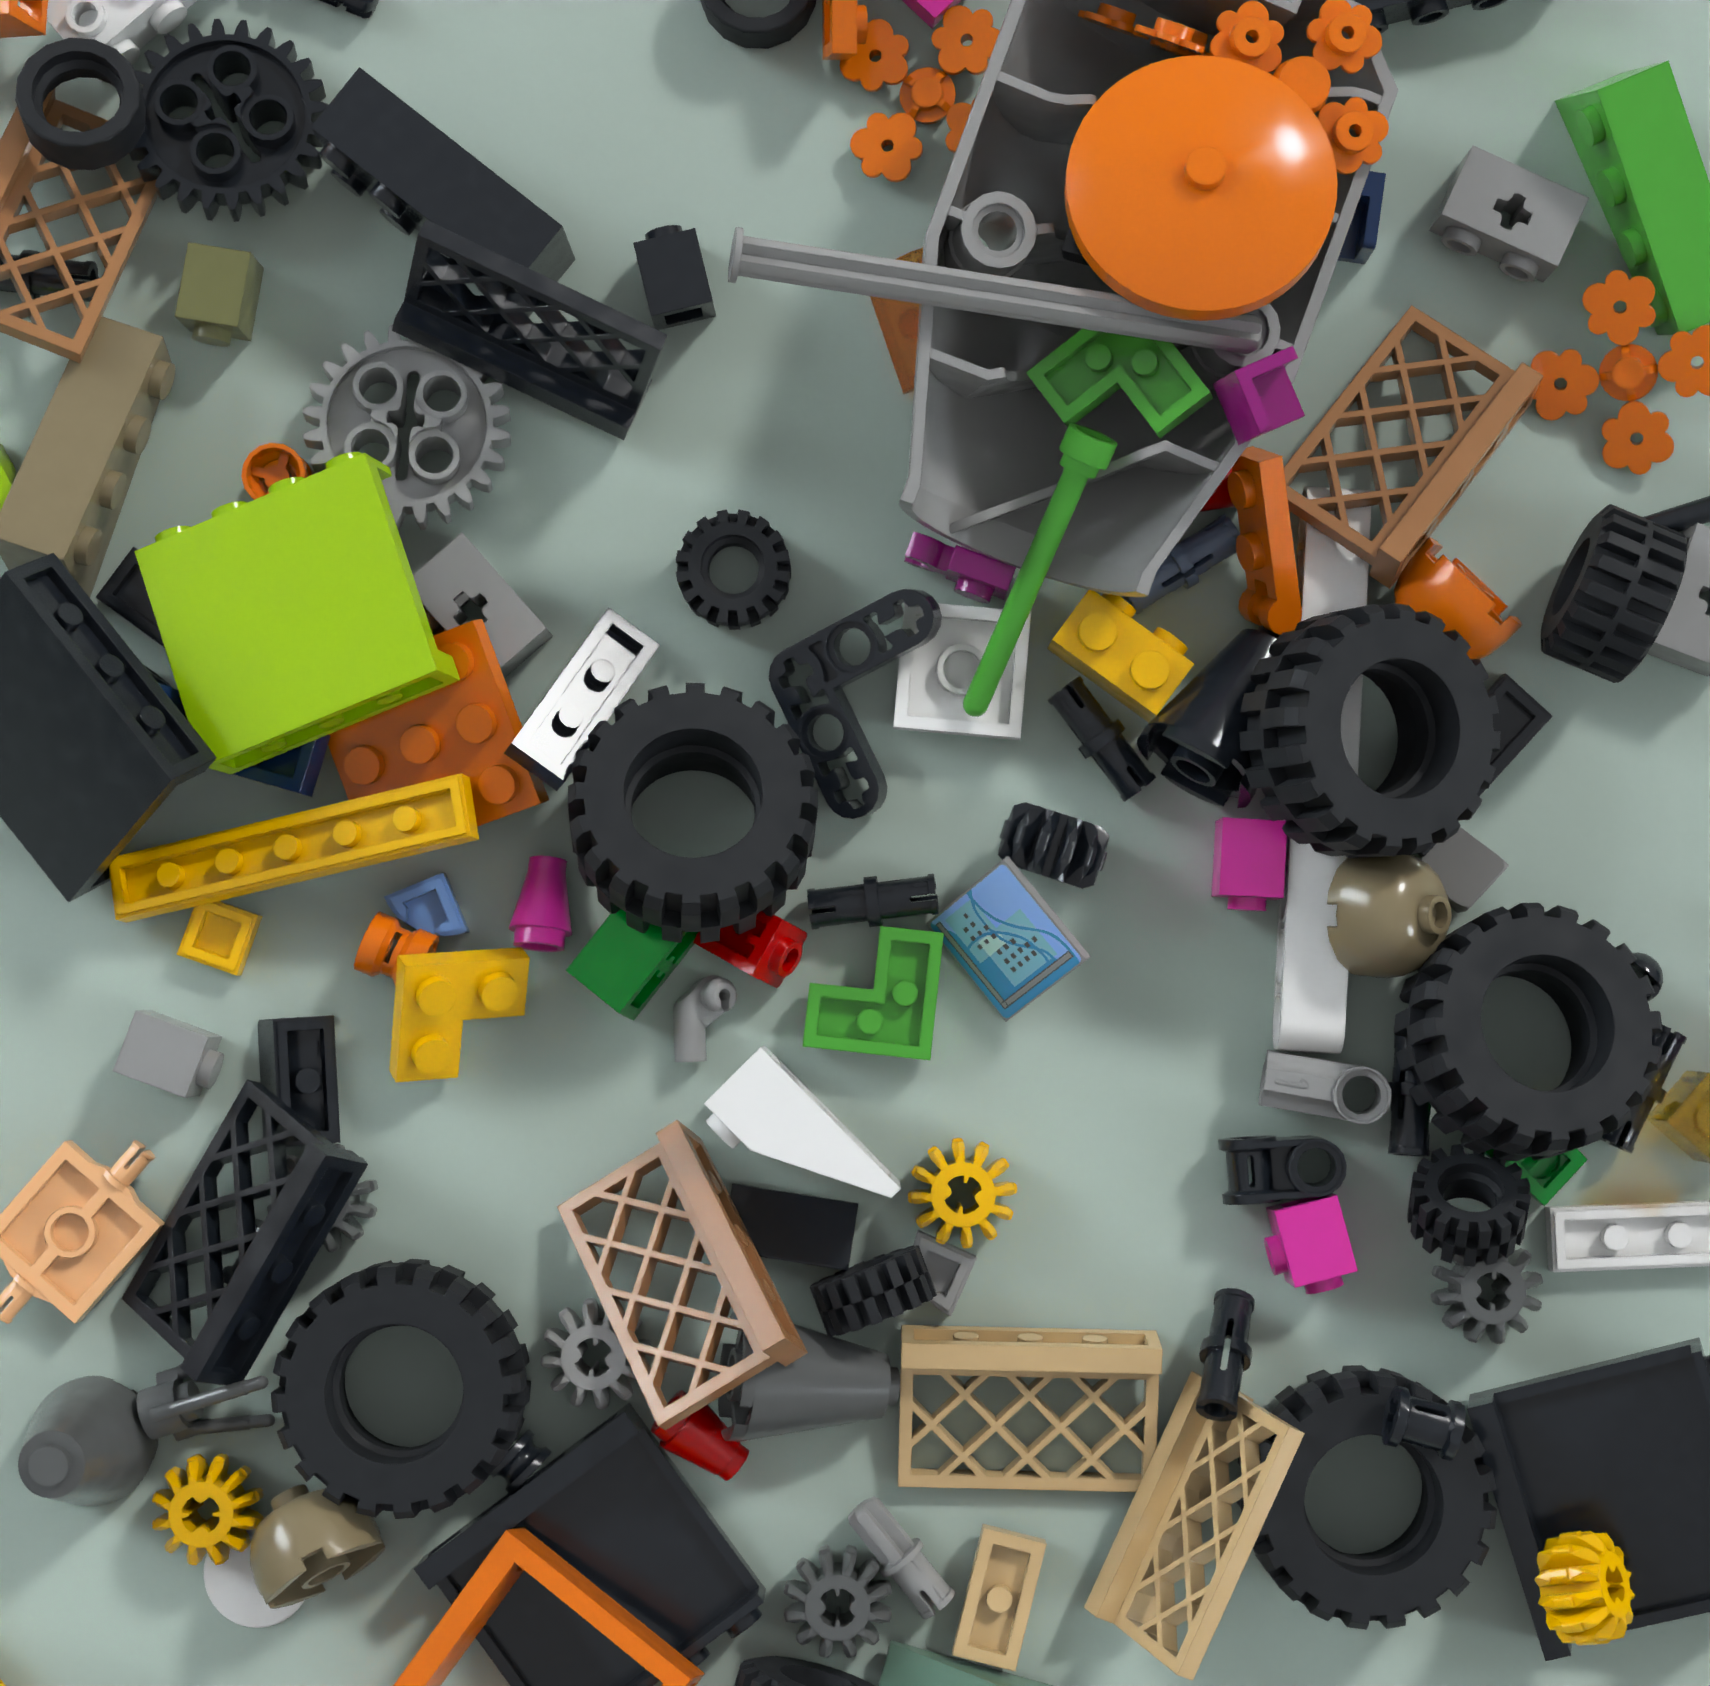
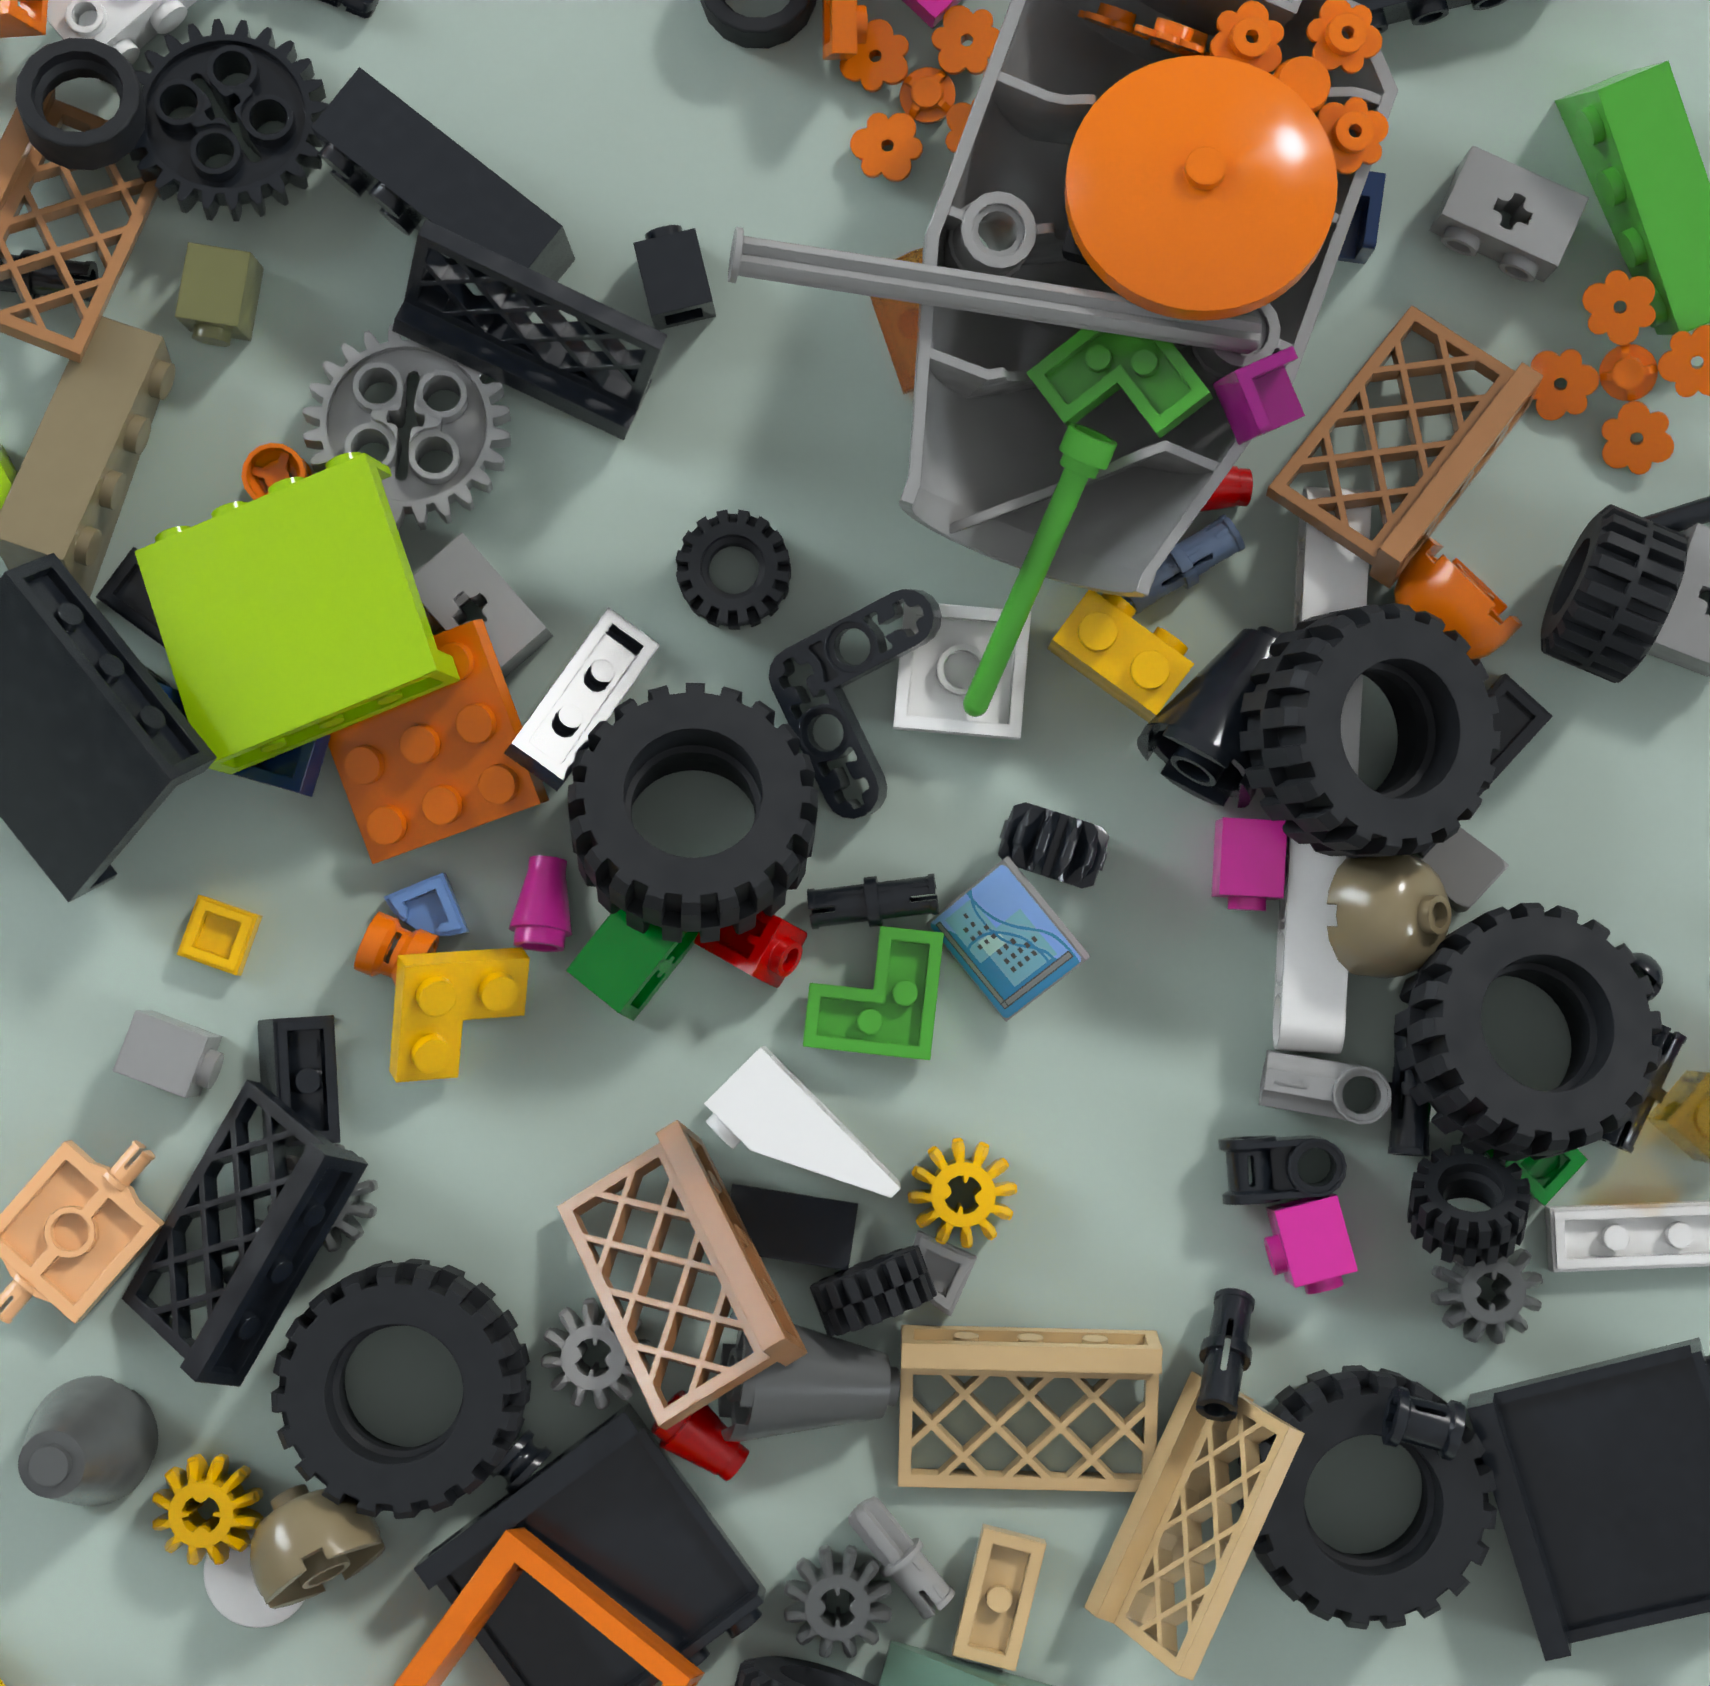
yellow tile [109,773,479,923] -> none
dark grey plant [136,1364,275,1441] -> none
light grey arm [673,975,737,1062] -> none
magenta plate [904,532,1016,604] -> none
black pin [1047,676,1156,801] -> none
orange plate [1227,446,1302,635] -> none
yellow gear [1534,1531,1635,1646] -> none

